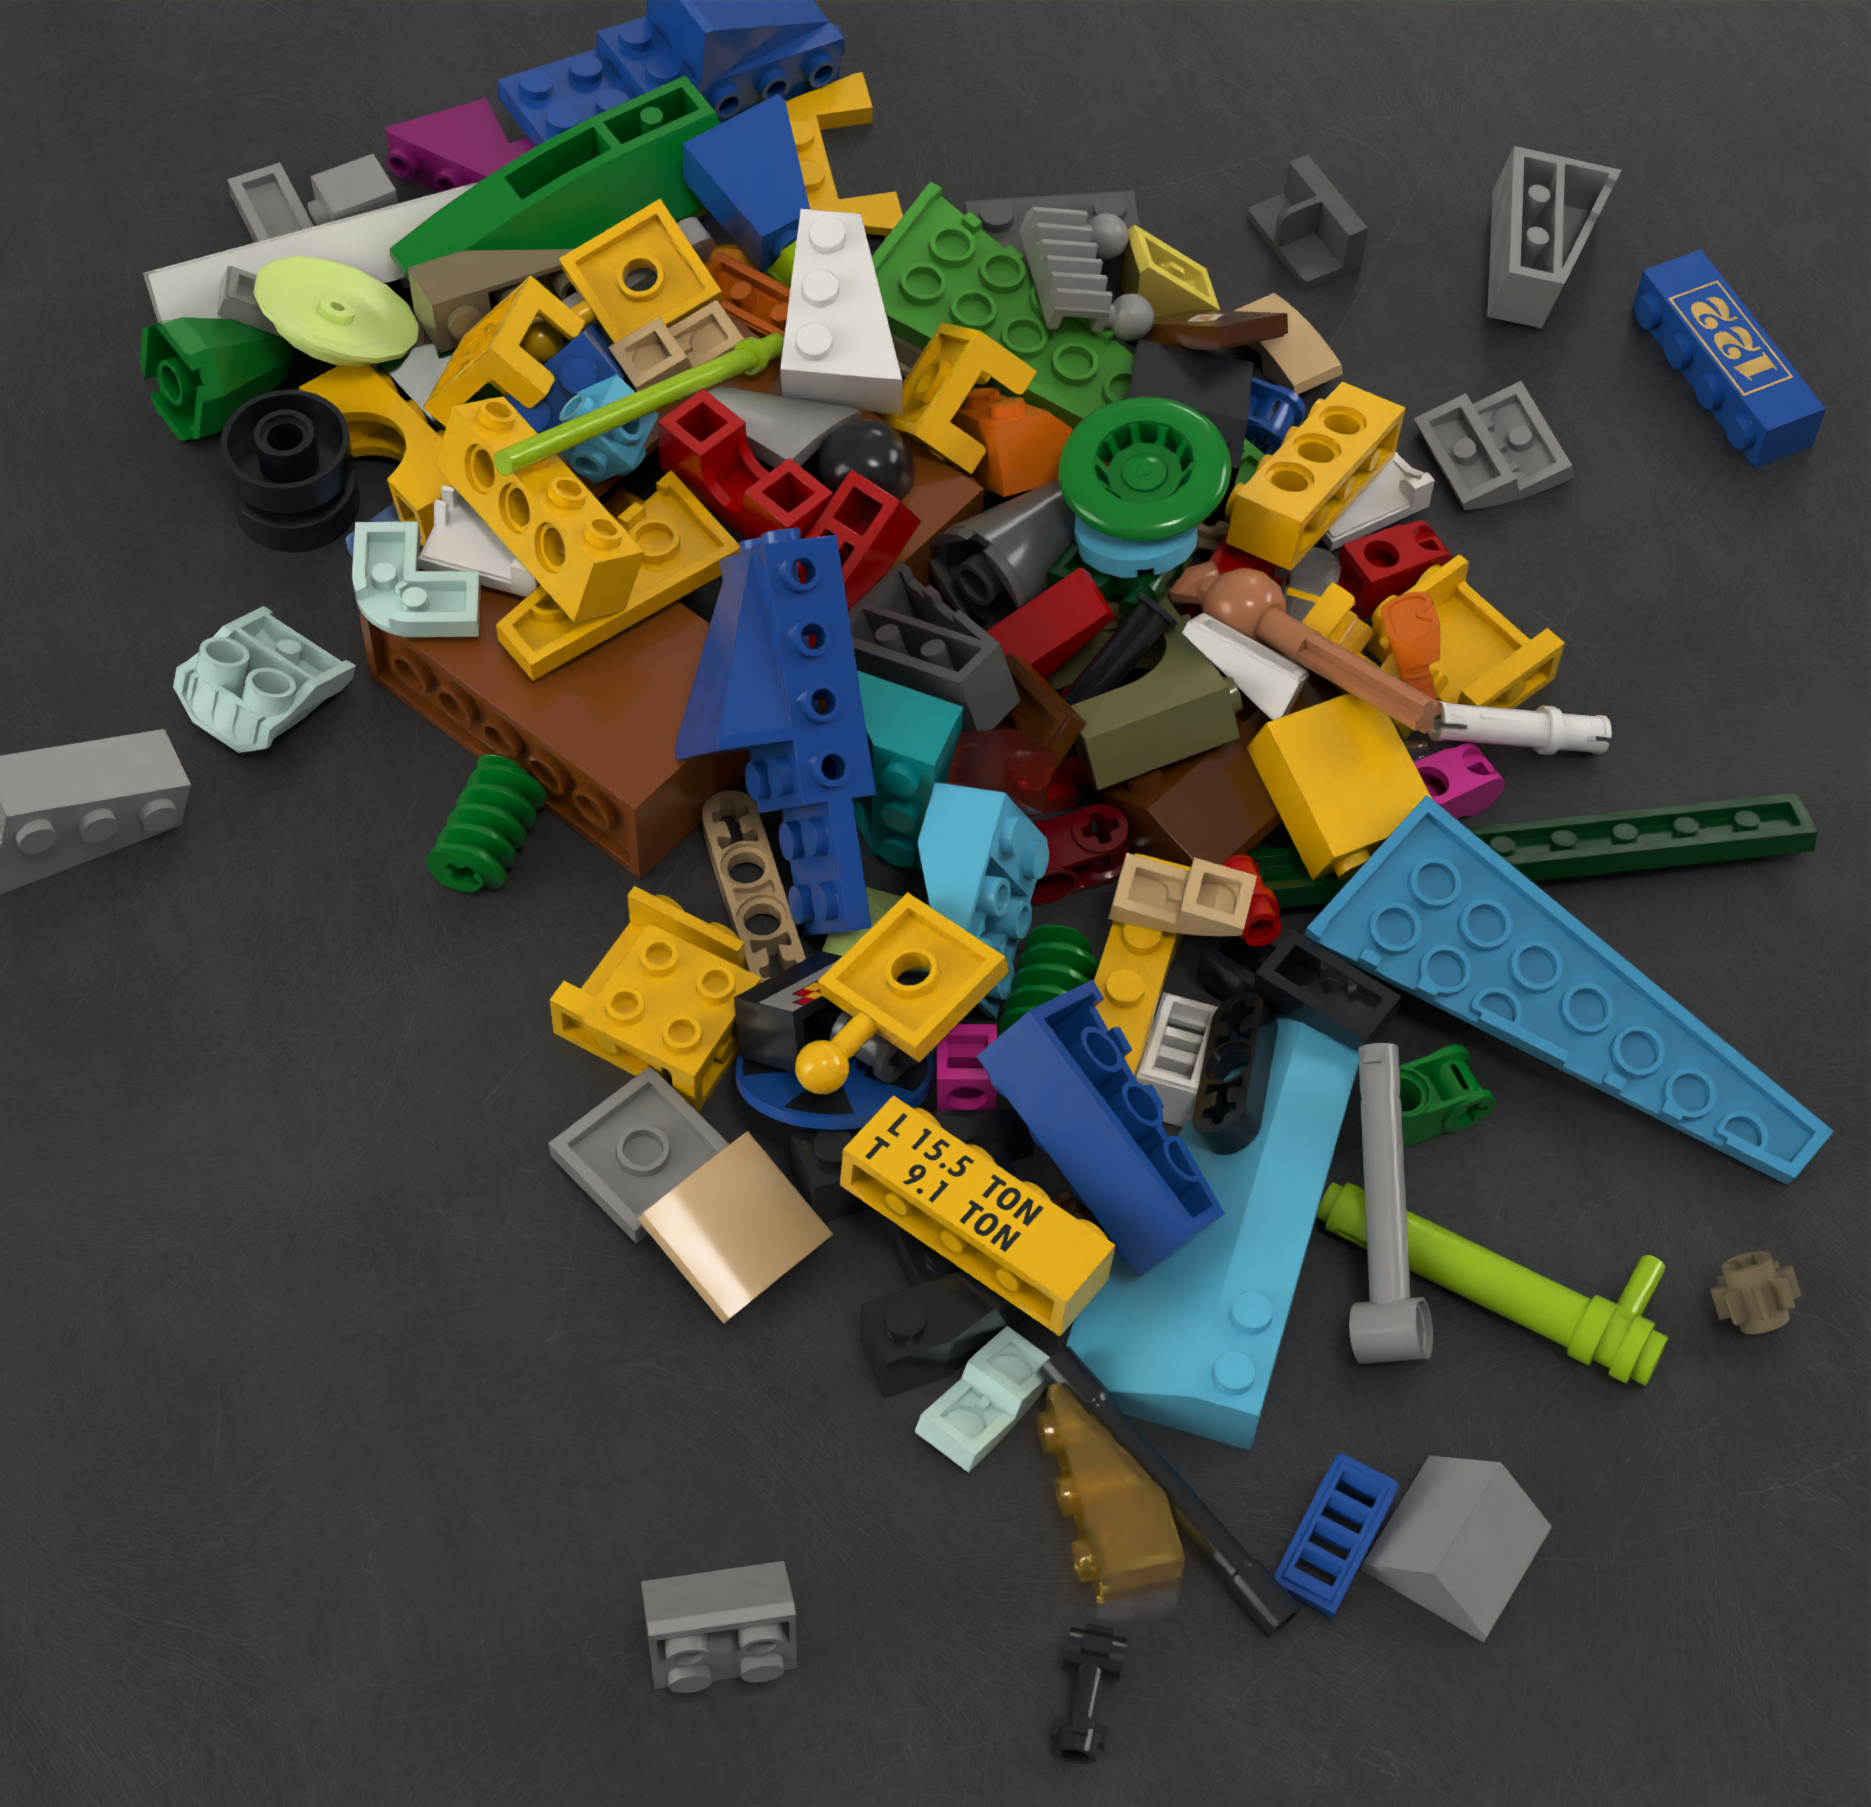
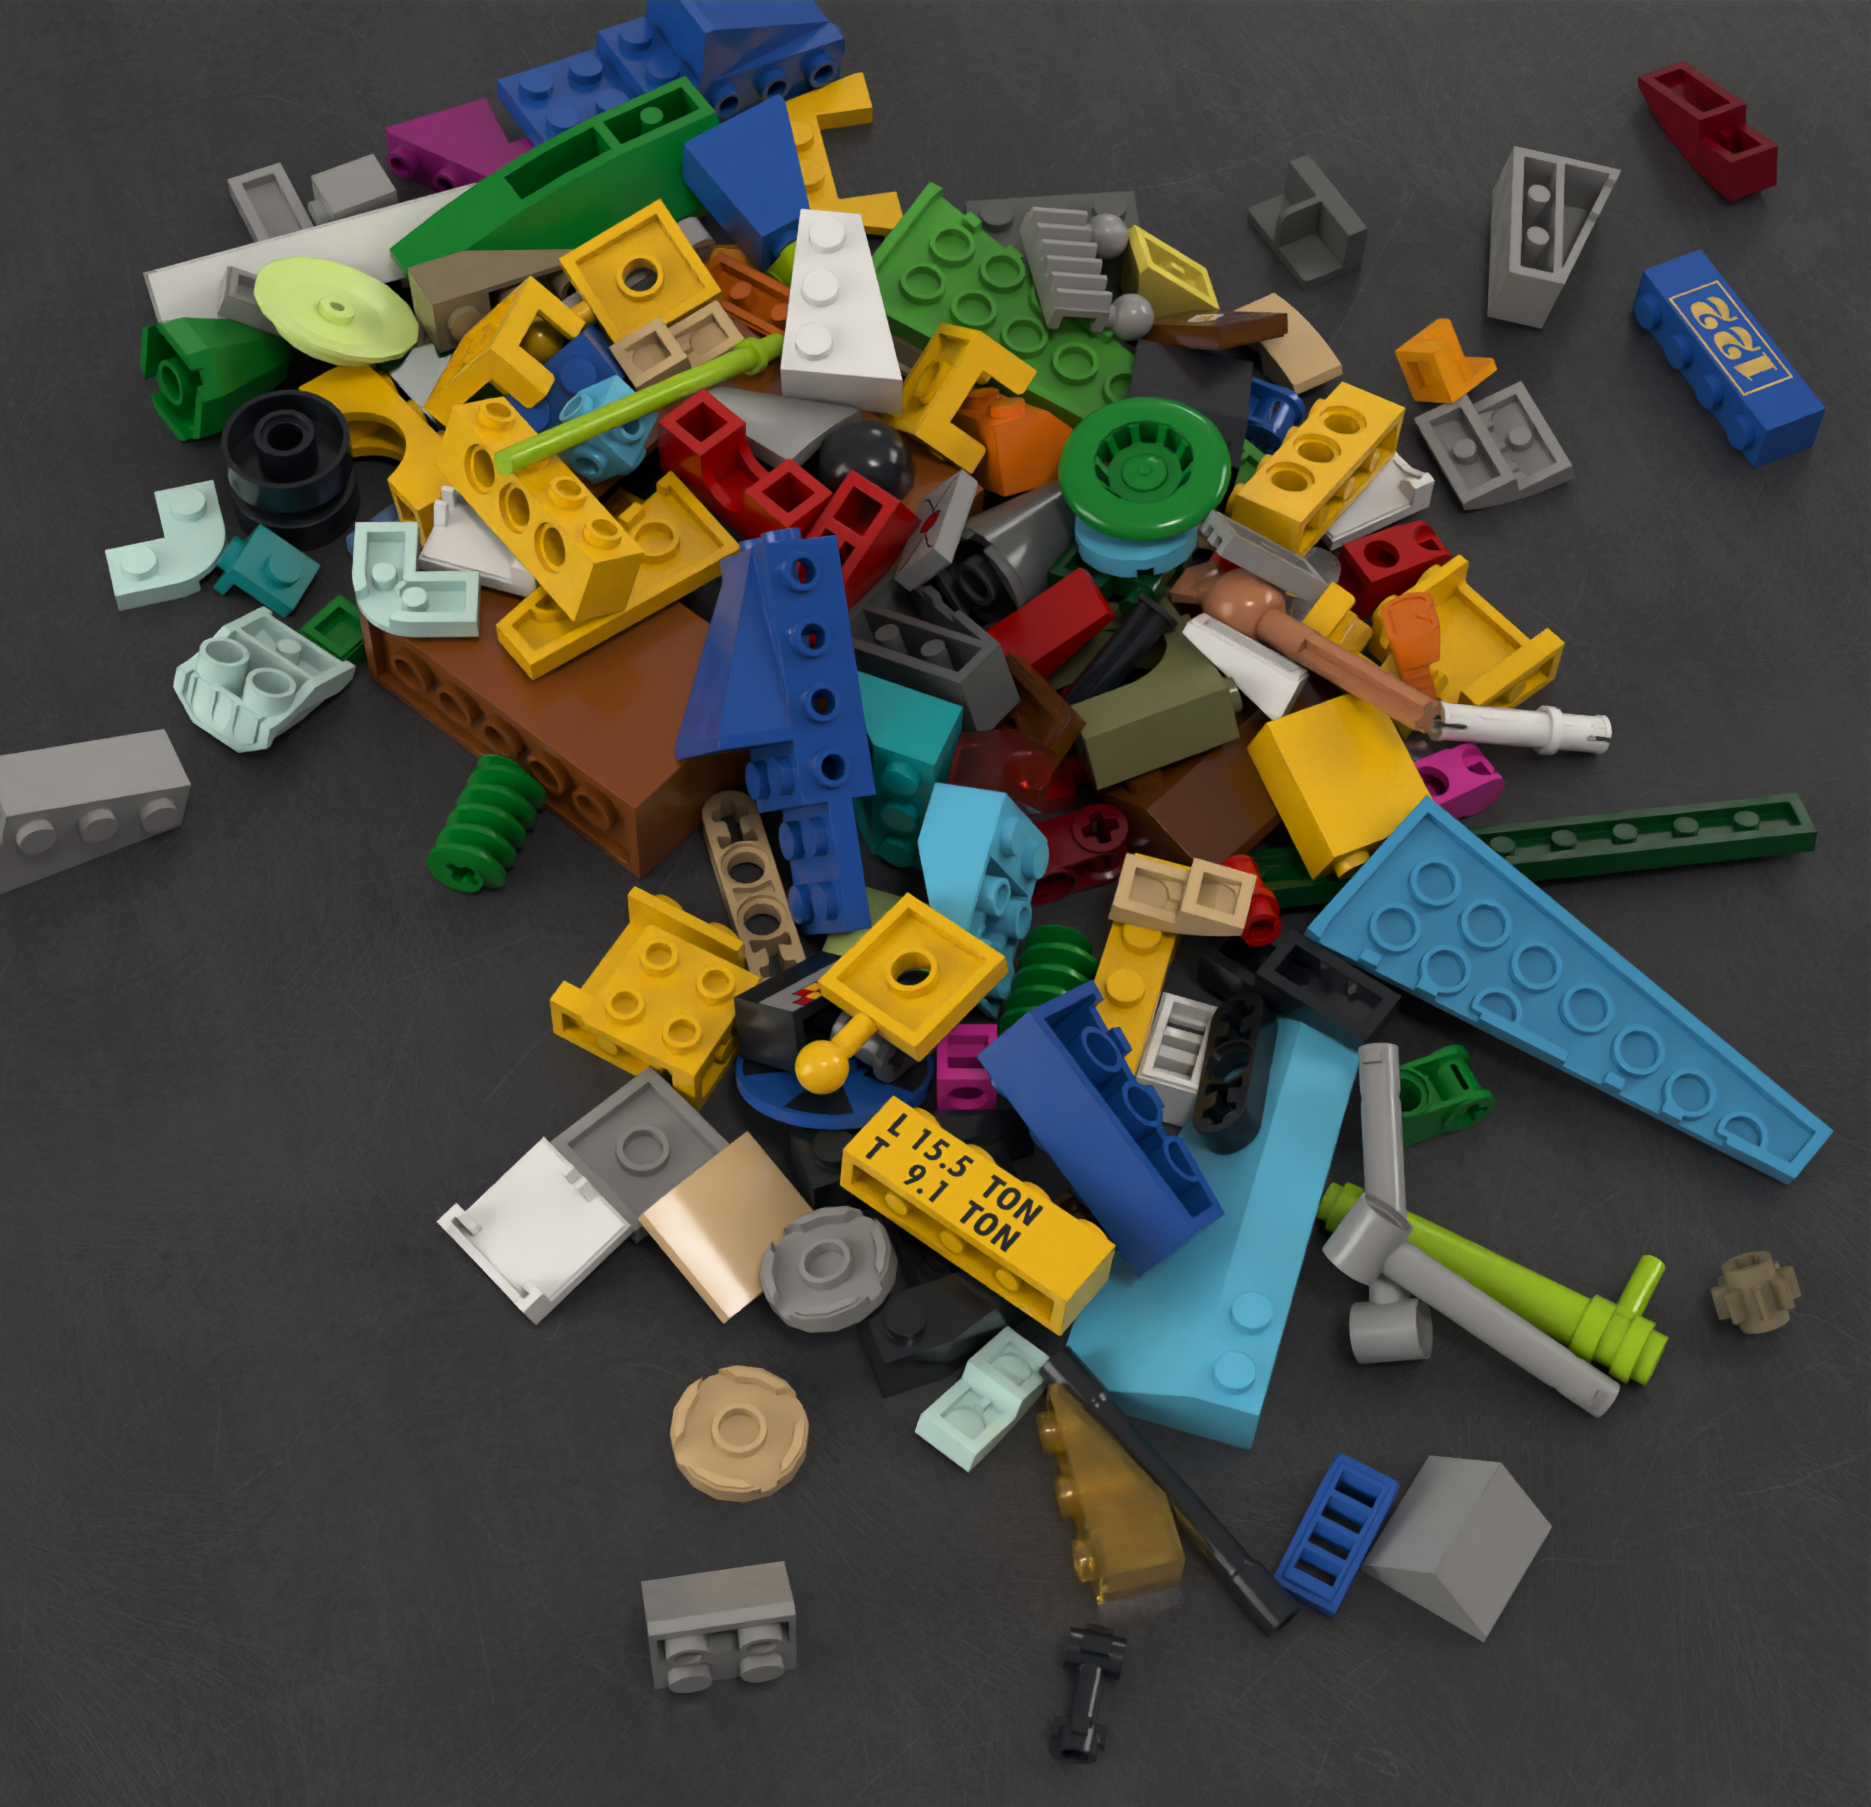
none -> light aqua plate [105,480,228,611]
none -> teal bracket [213,524,320,618]
none -> green tile [297,594,366,665]
none -> white piece [437,1137,635,1325]
none -> tan tile [670,1365,809,1503]
none -> light grey tile [760,1206,898,1333]
none -> light grey tile [894,469,978,592]
none -> light grey tile [1199,509,1328,605]
none -> light grey piece [1322,1193,1620,1418]
none -> light orange panel [1394,318,1497,404]
none -> dark red slope [1638,61,1778,202]

